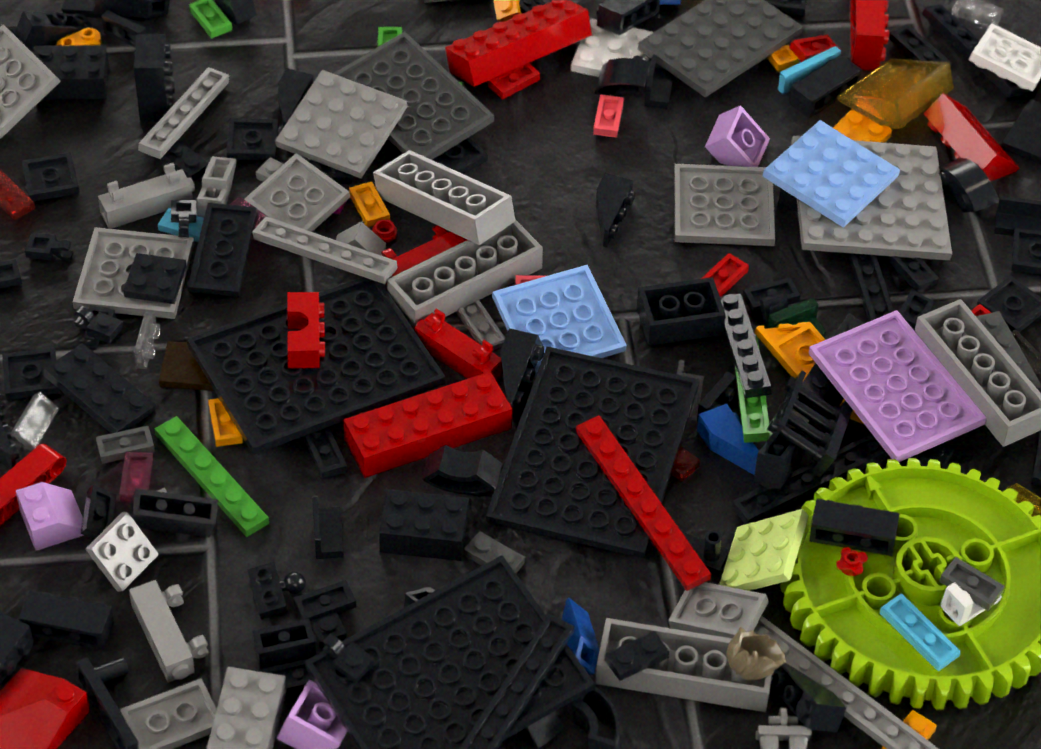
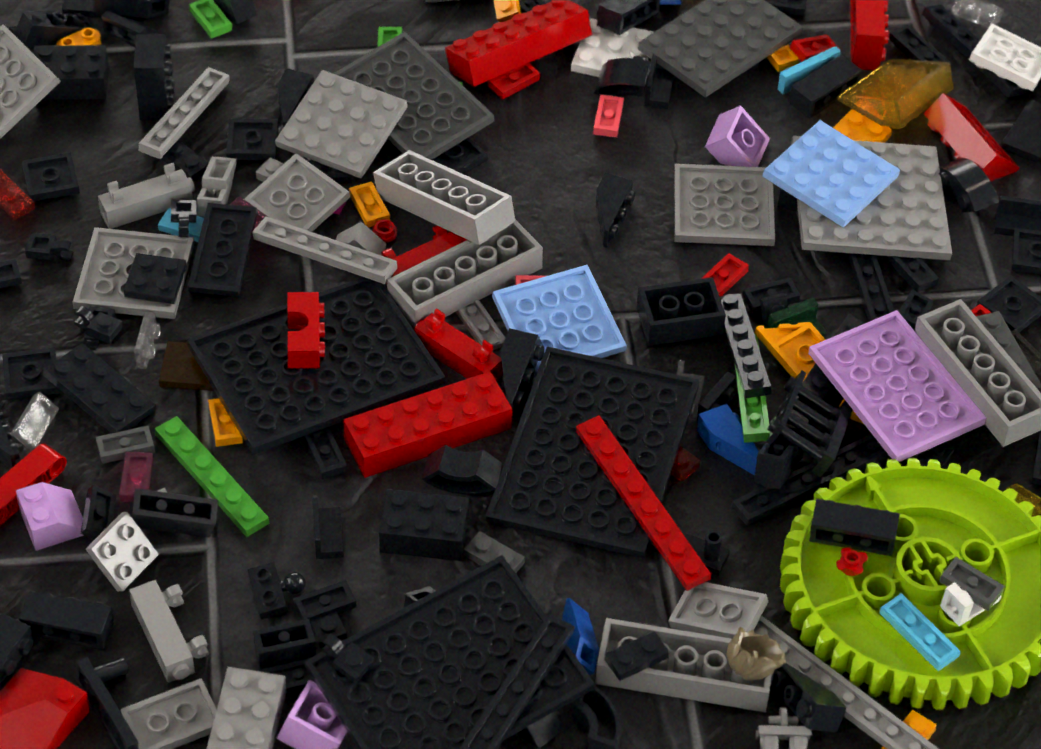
yellowish green plate [719,509,809,591] -> none

